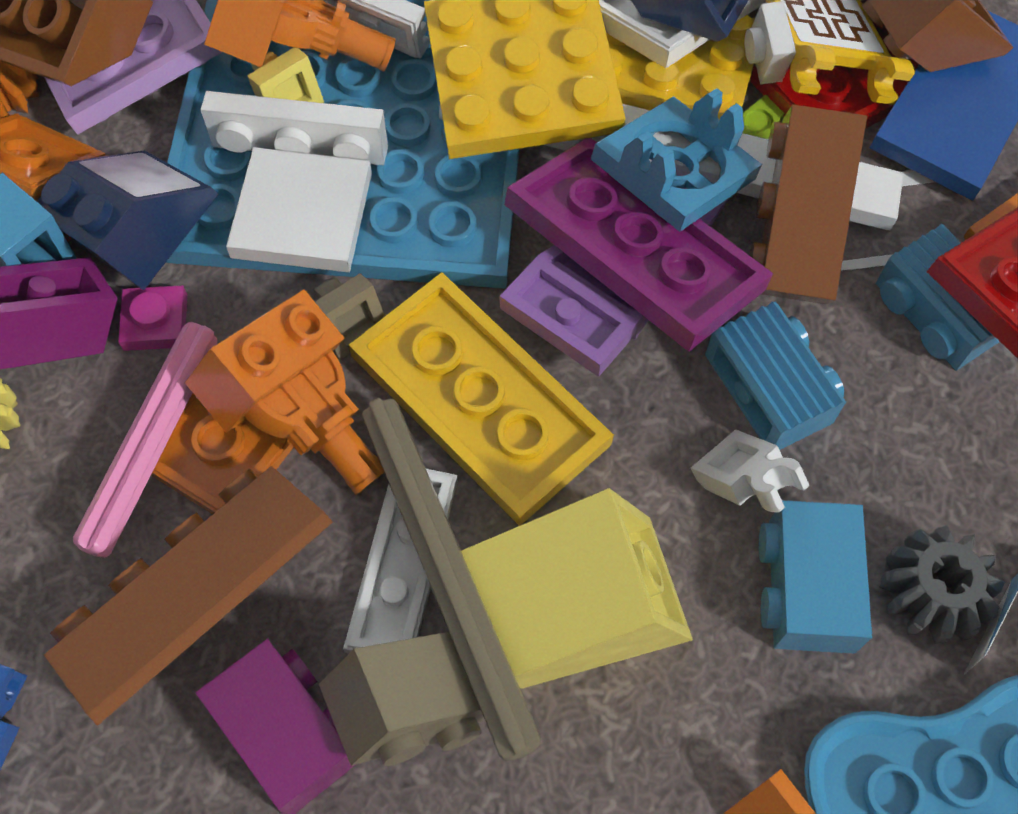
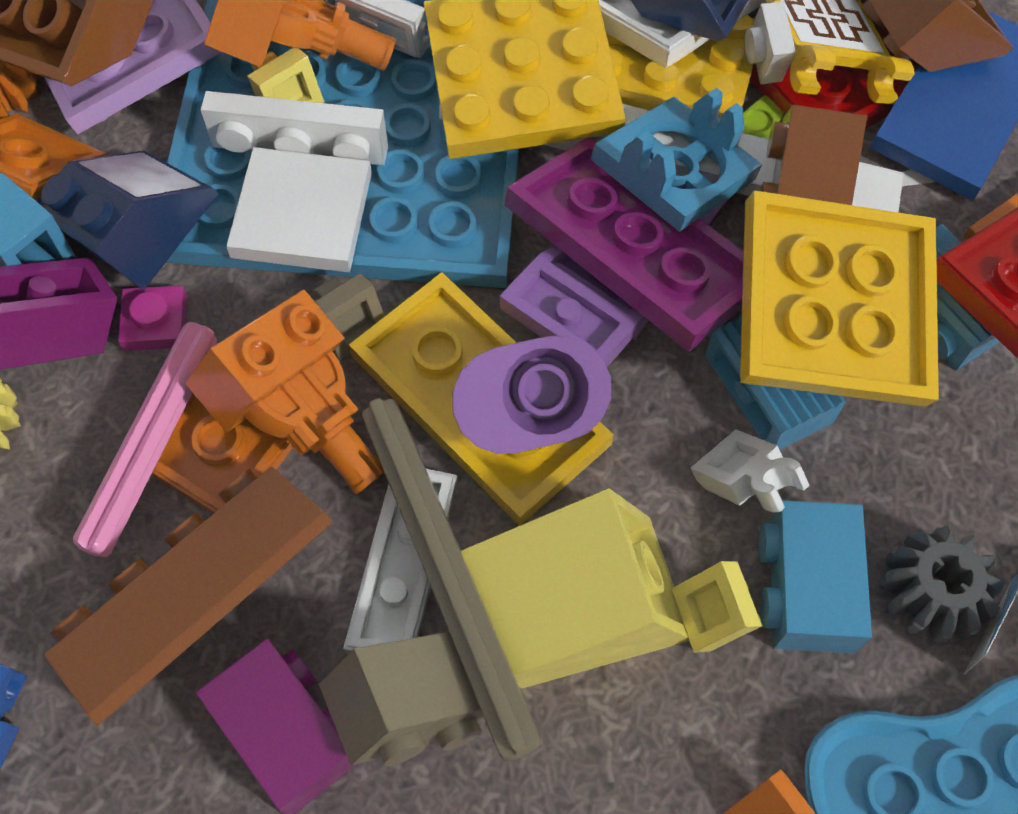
none -> medium lavender piece [452,336,611,454]
none -> light yellow tile [671,561,762,653]
none -> yellow plate [740,190,939,407]

